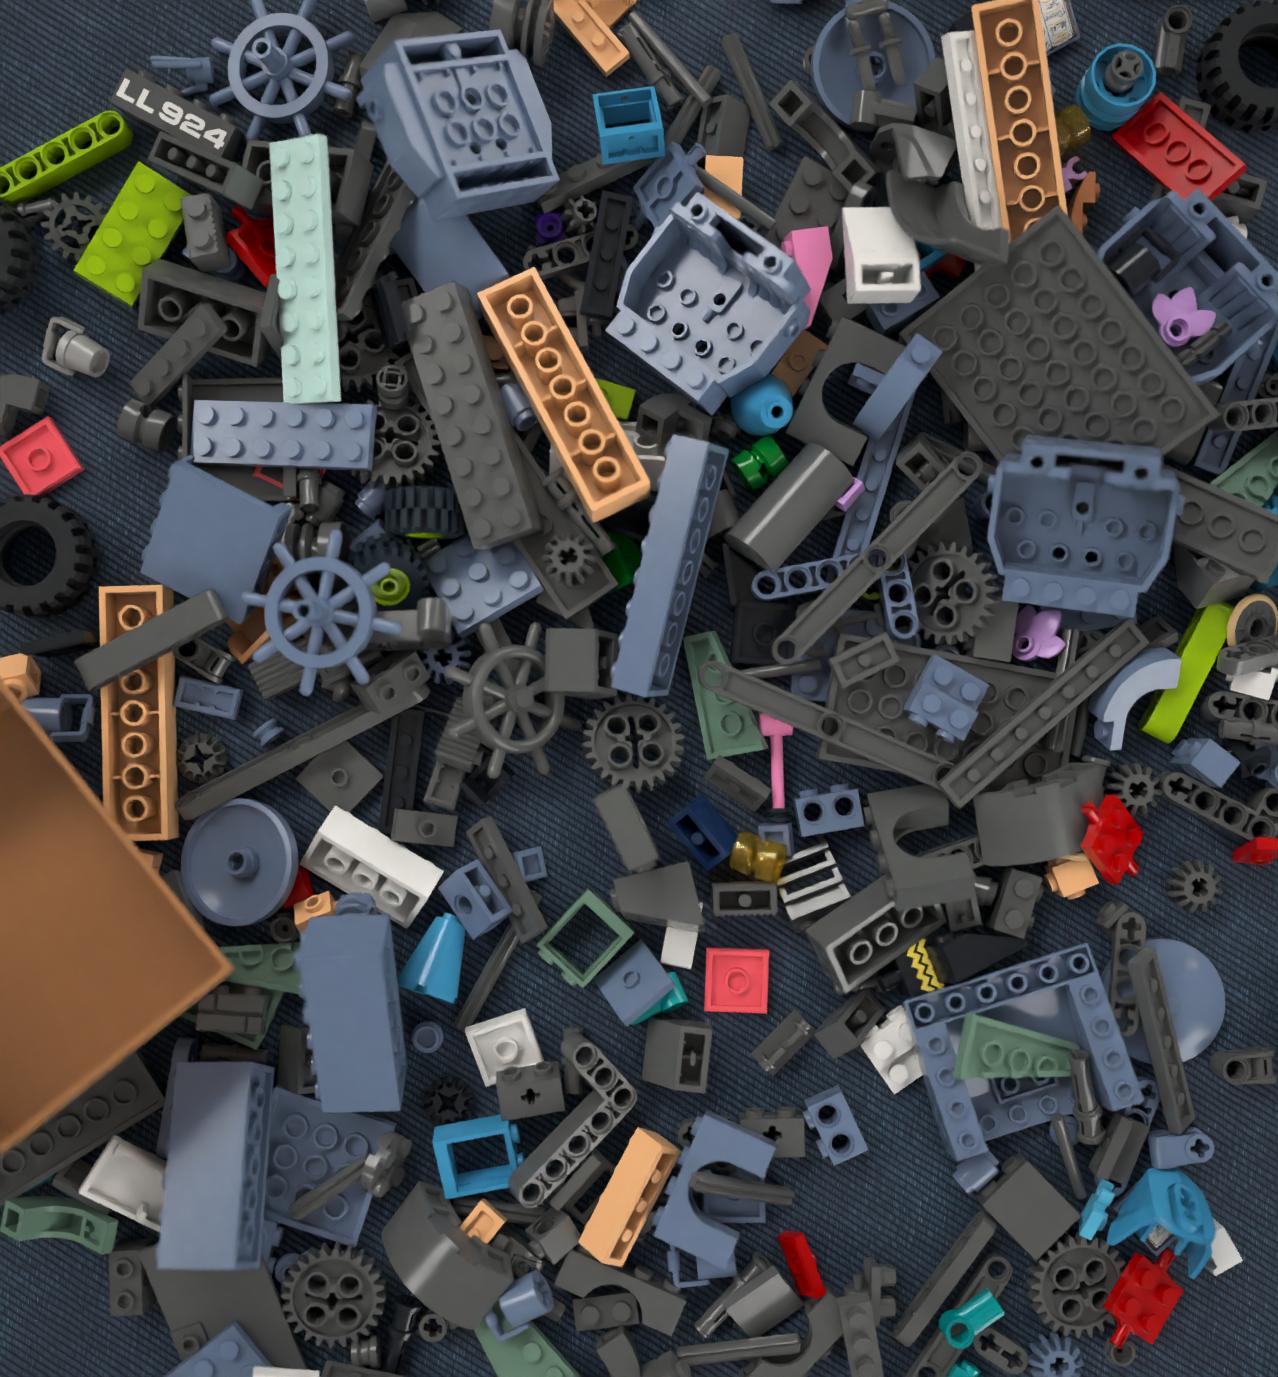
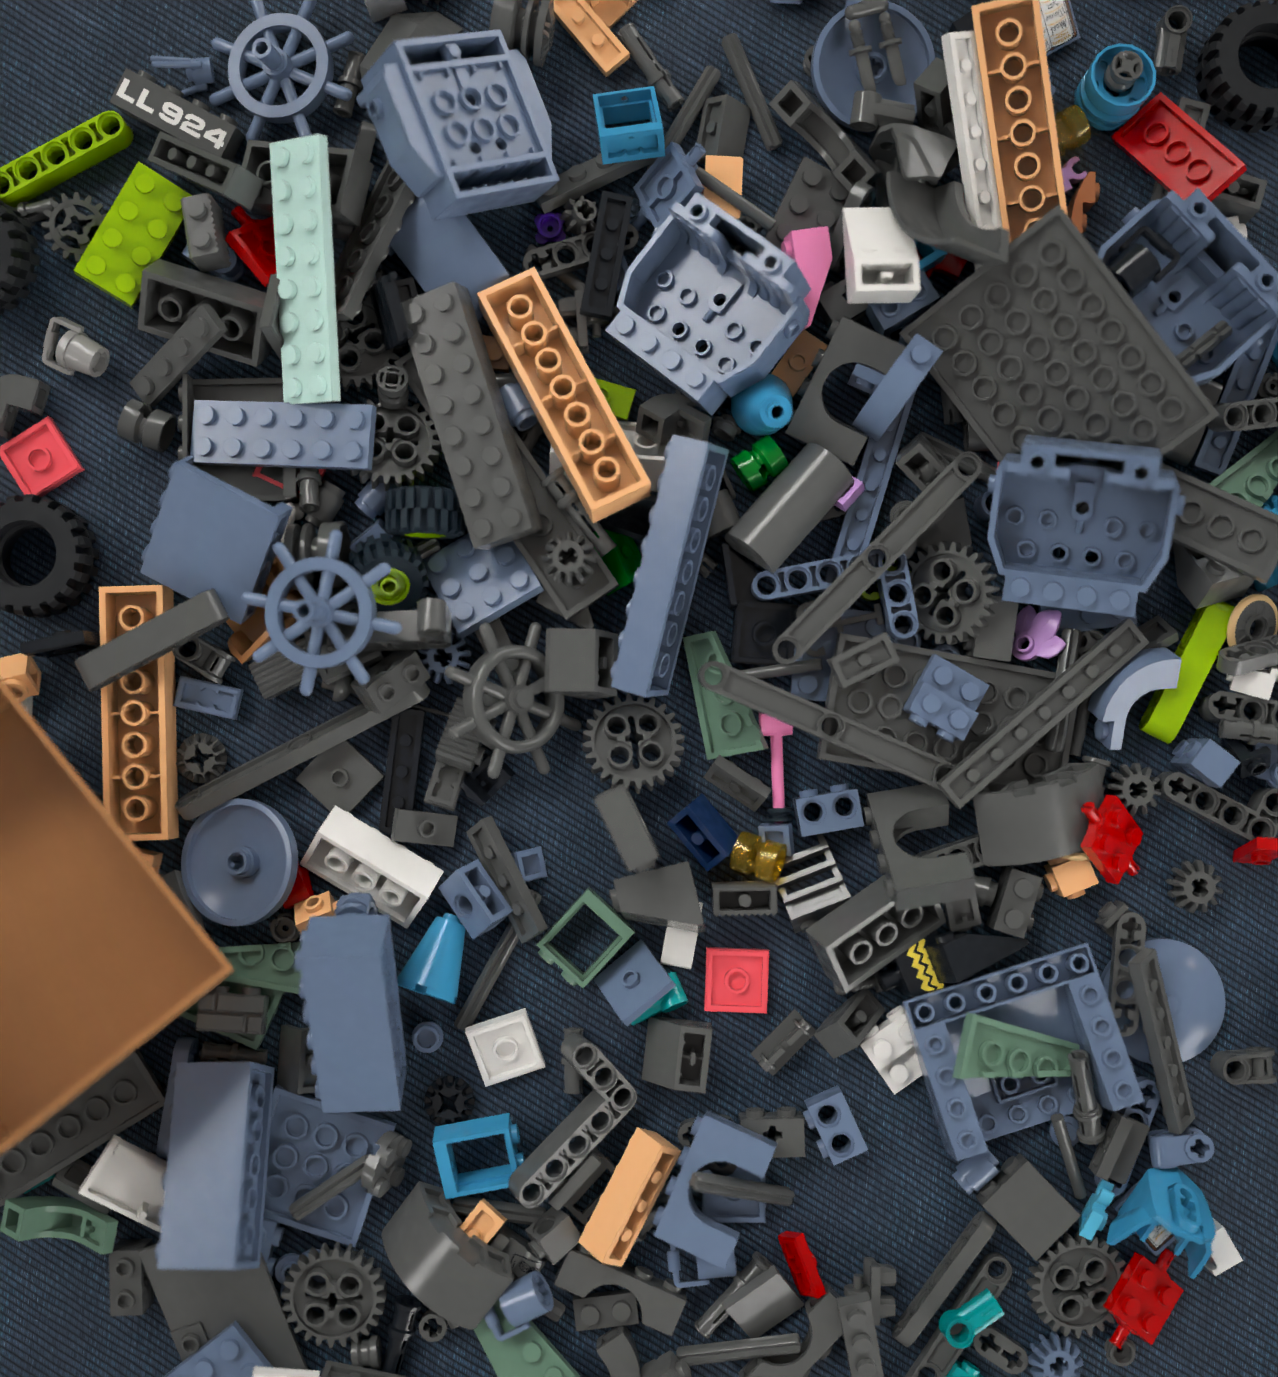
sand blue piece [22,694,96,742] -> none
sand blue bush [252,718,285,748] -> none
dark grey brick [496,1061,565,1122] -> none
dark grey bar [628,10,712,108] -> none
lavender plate [1152,287,1216,347] -> none

